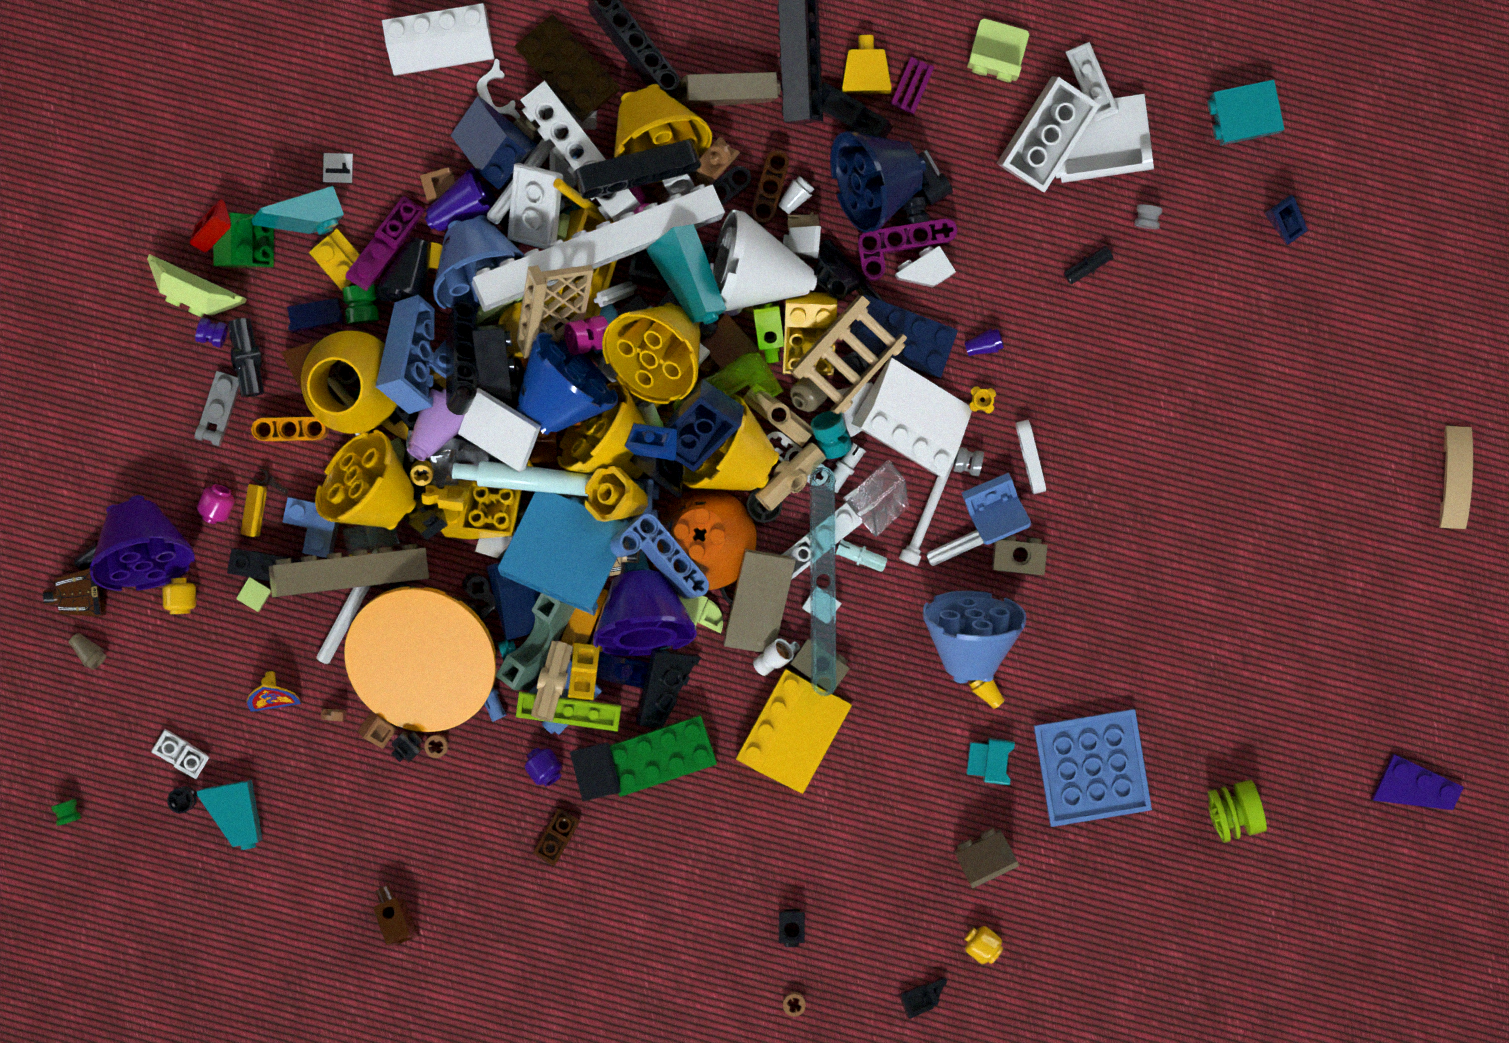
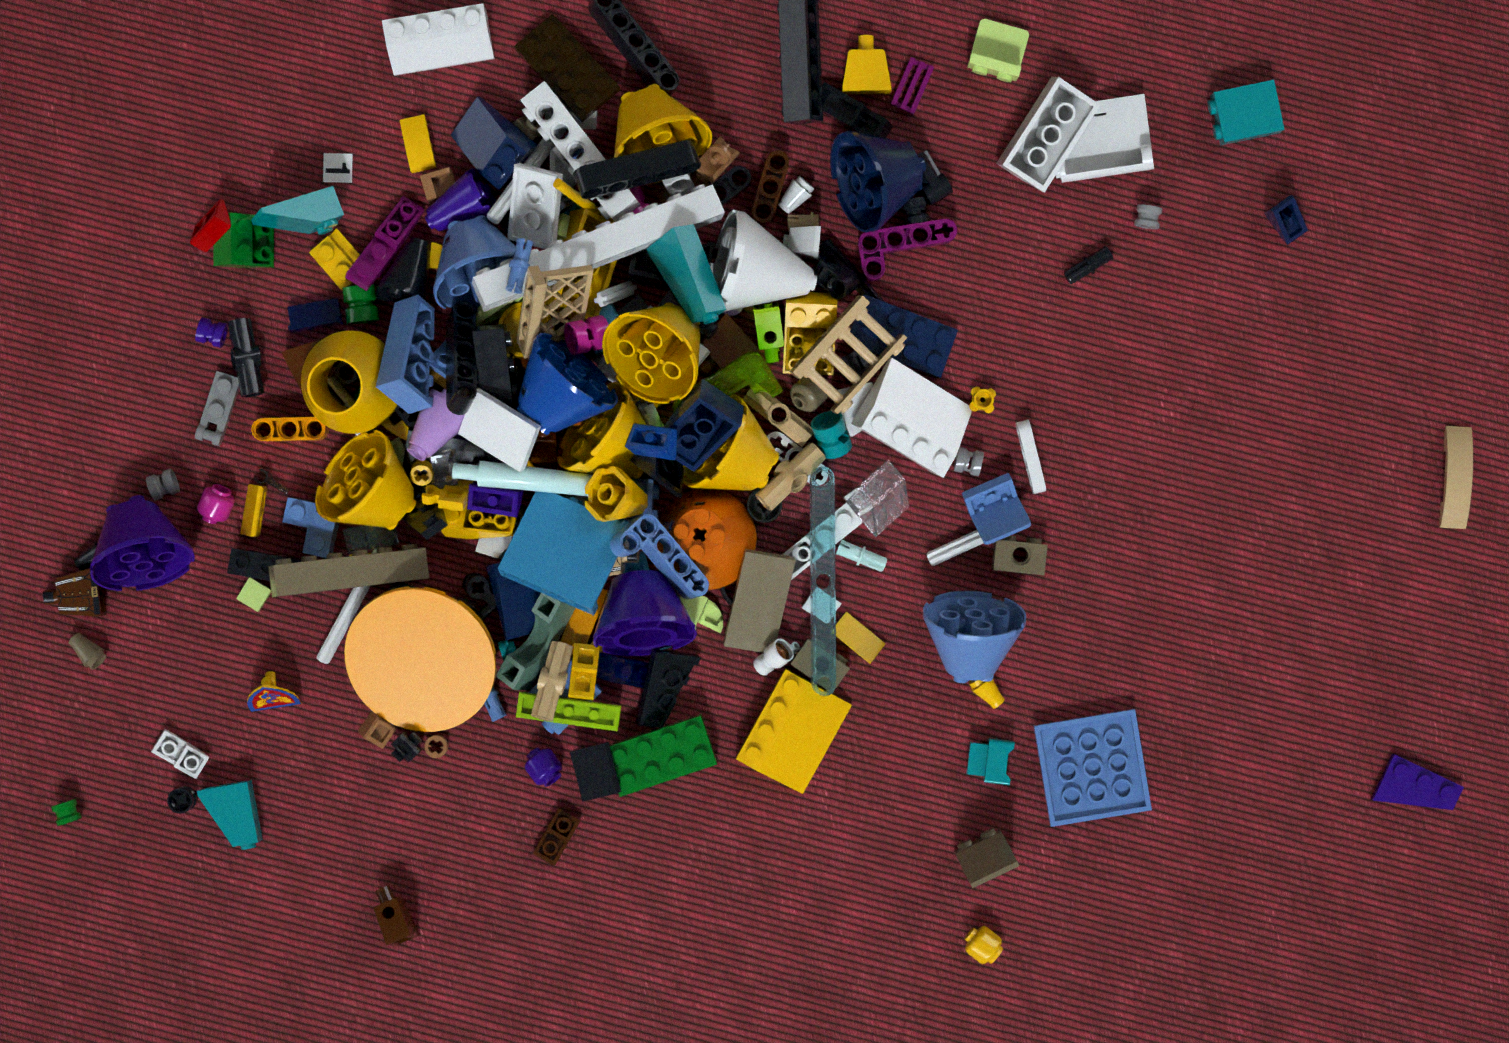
yellowish green wedge [147,254,247,317] -> none
yellow head [162,578,197,614] -> none
medium nougat tile [321,709,347,722] -> none
white helmet [477,59,520,120] -> none
dark tan slope [675,72,781,108] -> none
black brick [779,909,805,947] -> none
medium nougat bush [783,992,806,1017] -> none
white pin [824,442,866,493] -> none
white slope [895,245,956,288] -> none
black slope [898,977,947,1019] -> none
white piece [899,455,957,566] -> none
dark purple cone [965,328,1004,356] -> none
white tile [1066,42,1119,122] -> none
lime wheel [1208,779,1267,843] -> none
none -> light grey wheel [146,469,180,501]
none -> yellow slope [400,114,436,173]
none -> dark purple slope [467,481,524,517]
none -> medium blue pin [505,238,533,294]
none -> yellow slope [830,612,885,664]

